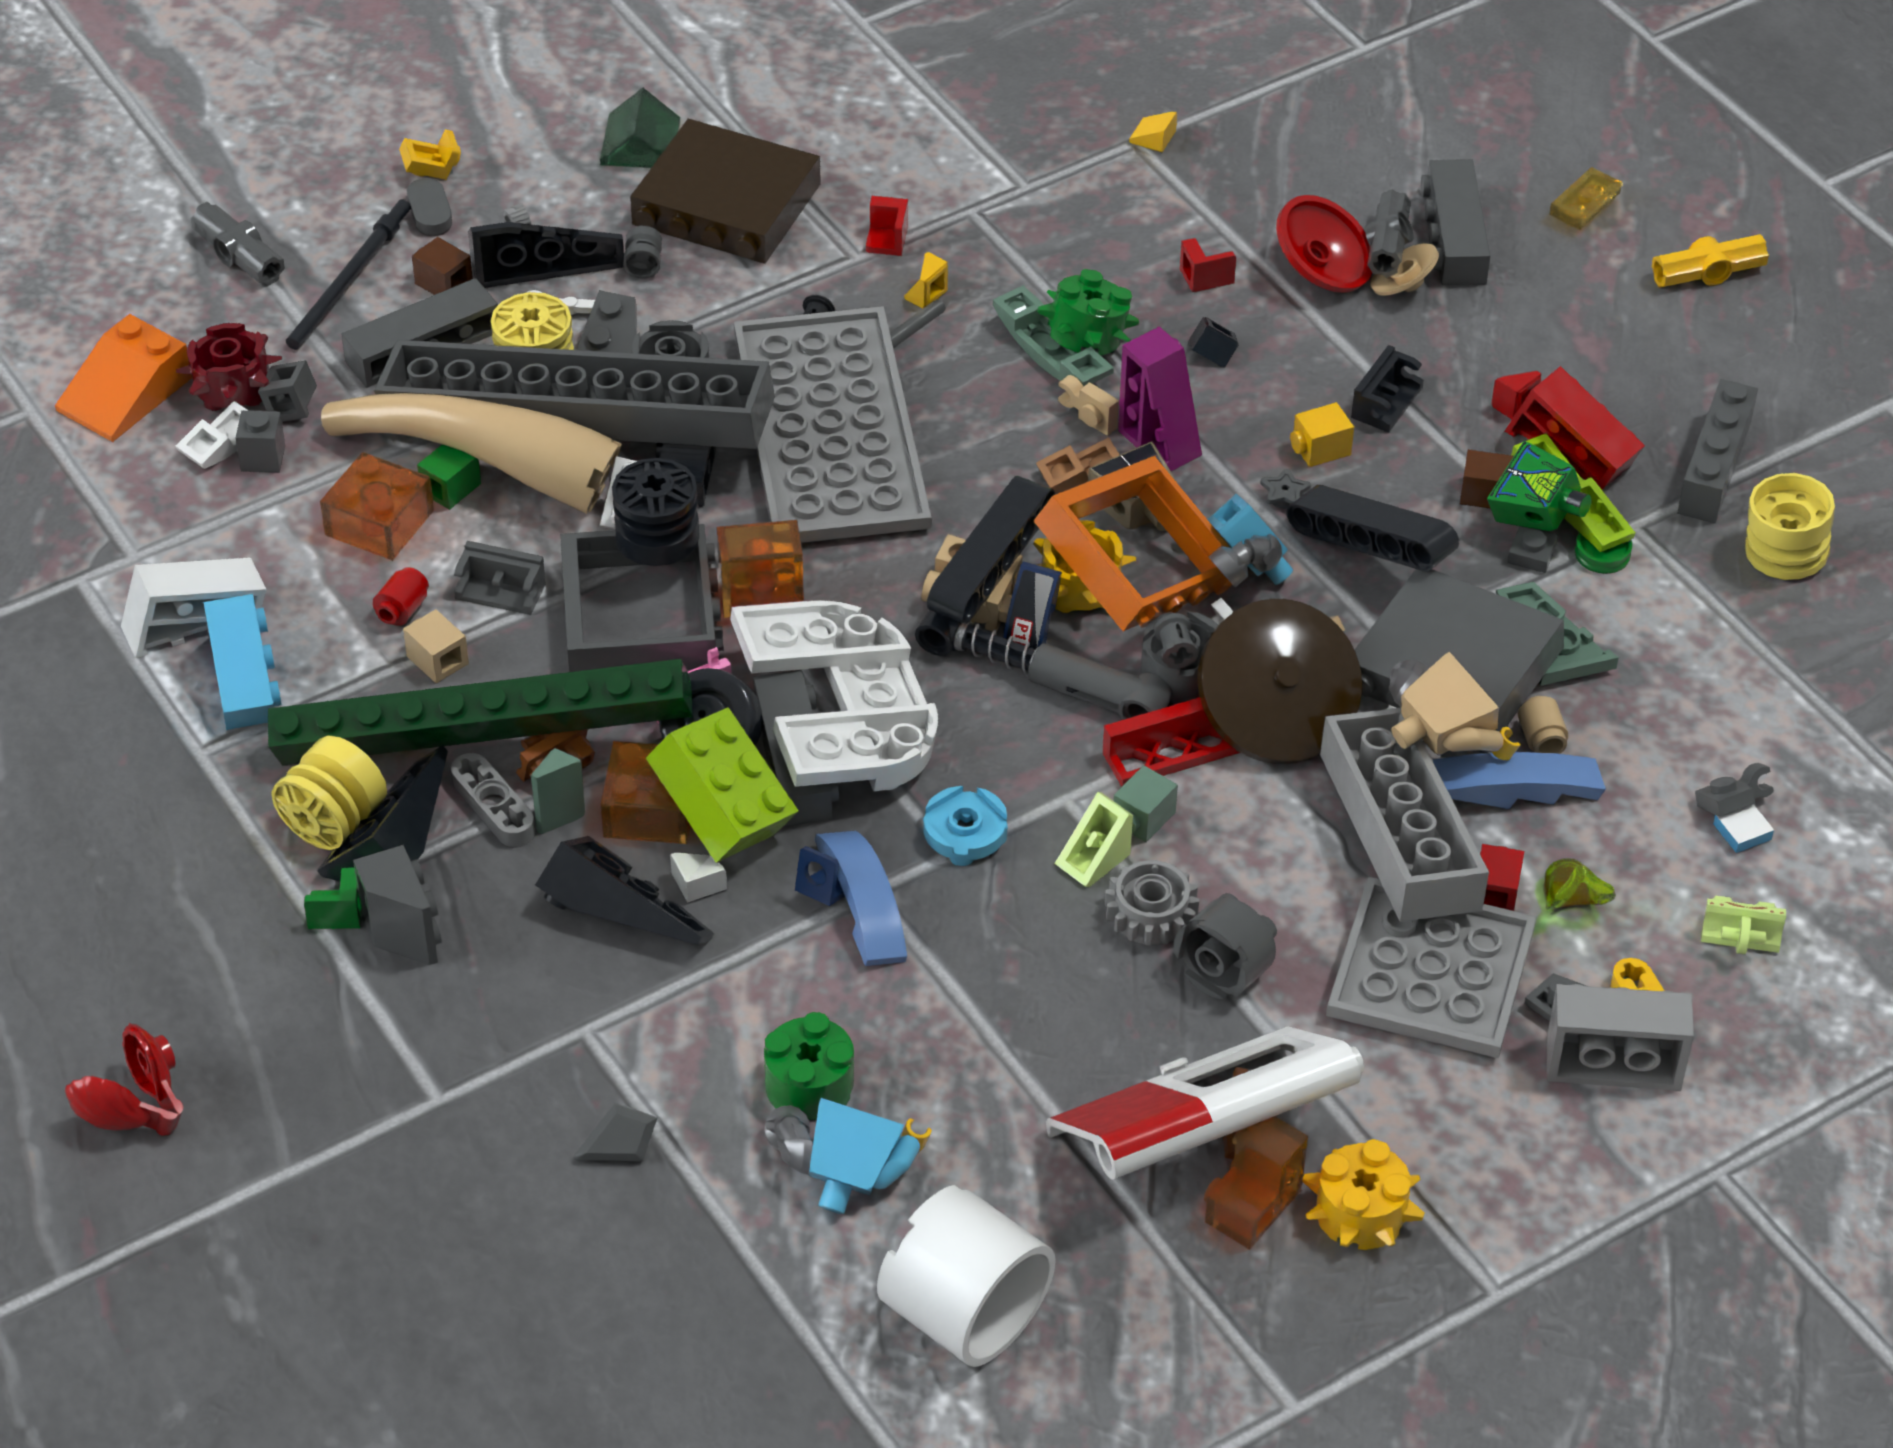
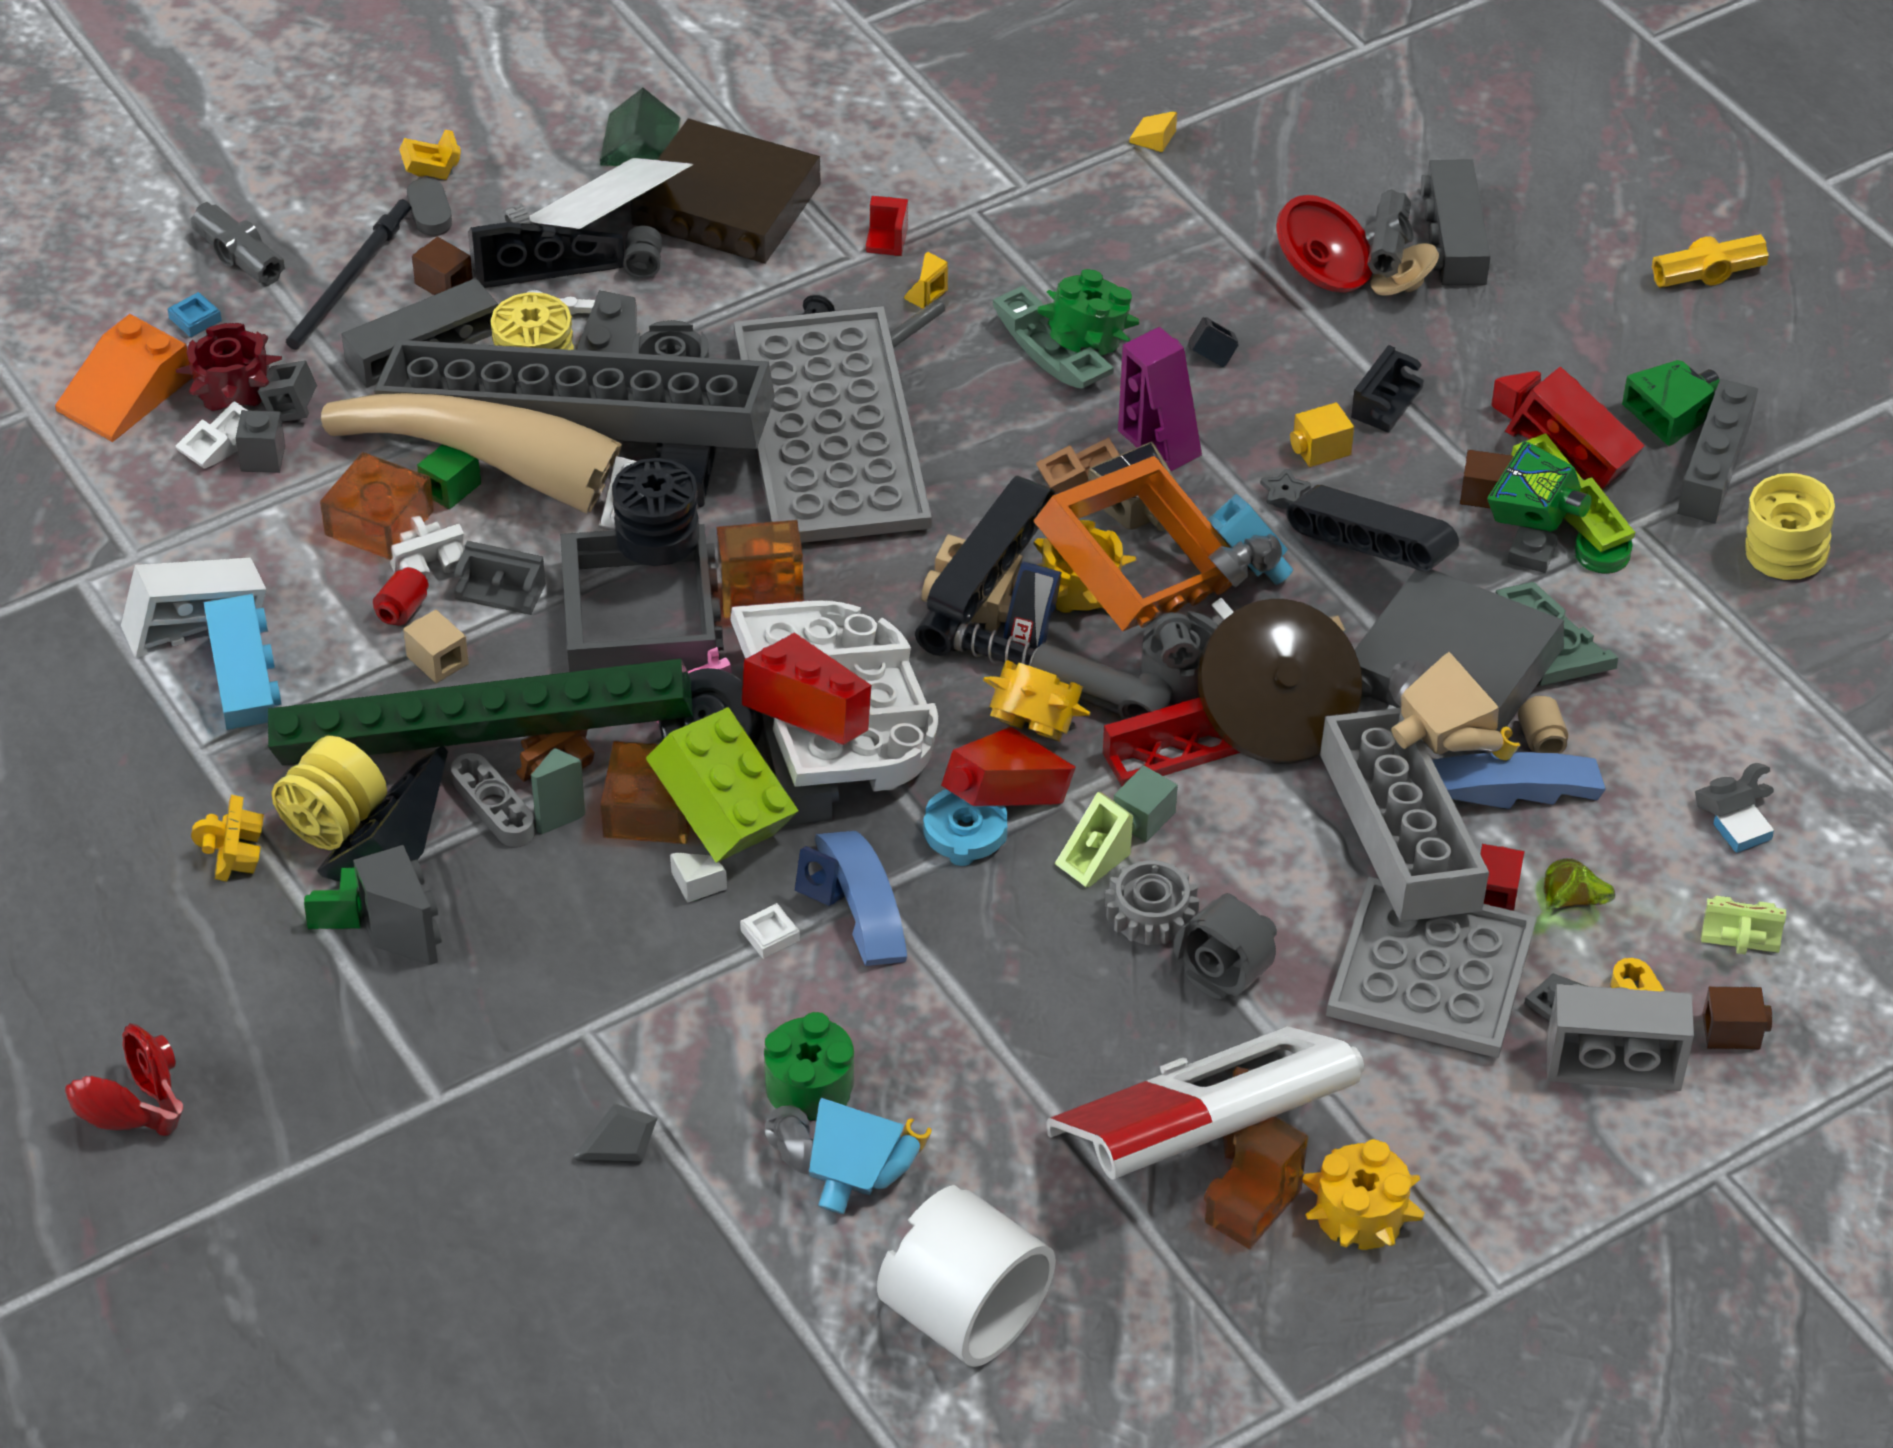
black wedge [535,836,715,945] -> none
tan plate [1058,375,1119,436] -> none
red panel [1180,238,1236,292] -> none
clear yellow plate [1549,167,1622,230] -> none
none -> dark azure tile [167,292,222,337]
none -> yellow hips [191,794,264,882]
none -> white hips [390,516,464,579]
none -> white sticker [530,158,693,229]
none -> white tile [740,903,800,959]
none -> red wedge [742,632,872,745]
none -> red slope [941,727,1076,806]
none -> yellow brick [983,660,1090,742]
none -> green torso [1622,360,1720,447]
none -> reddish brown brick [1702,986,1772,1049]

